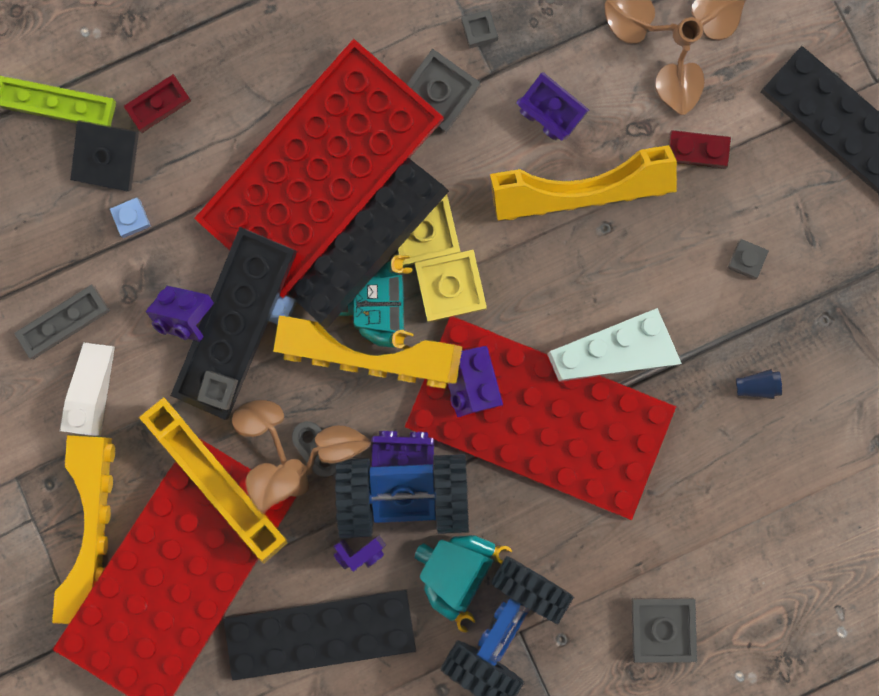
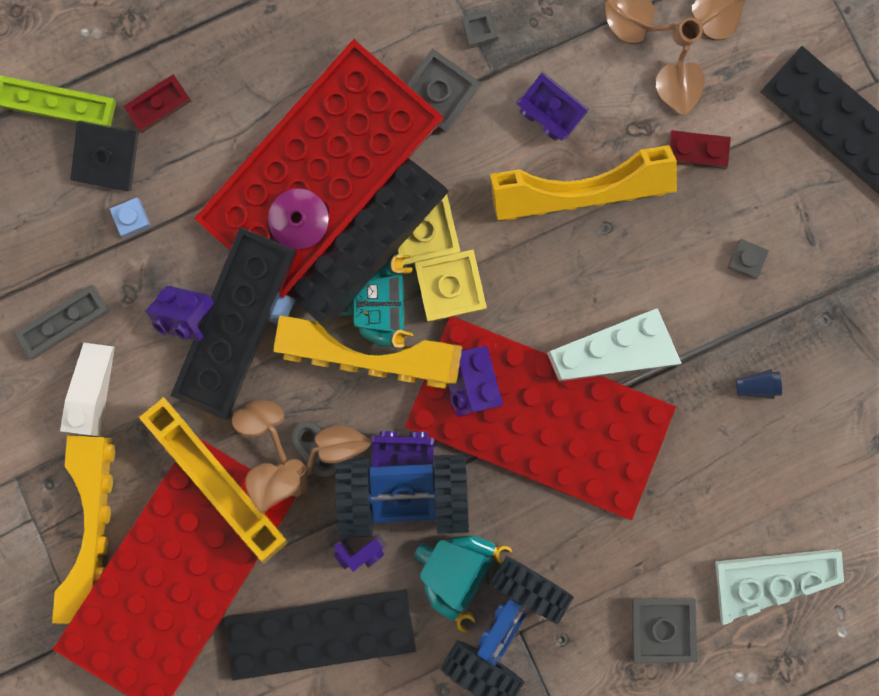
dark grey plate [197,371,238,410] -> none
none -> magenta dish [268,189,329,249]
none -> light aqua wing [715,549,844,625]

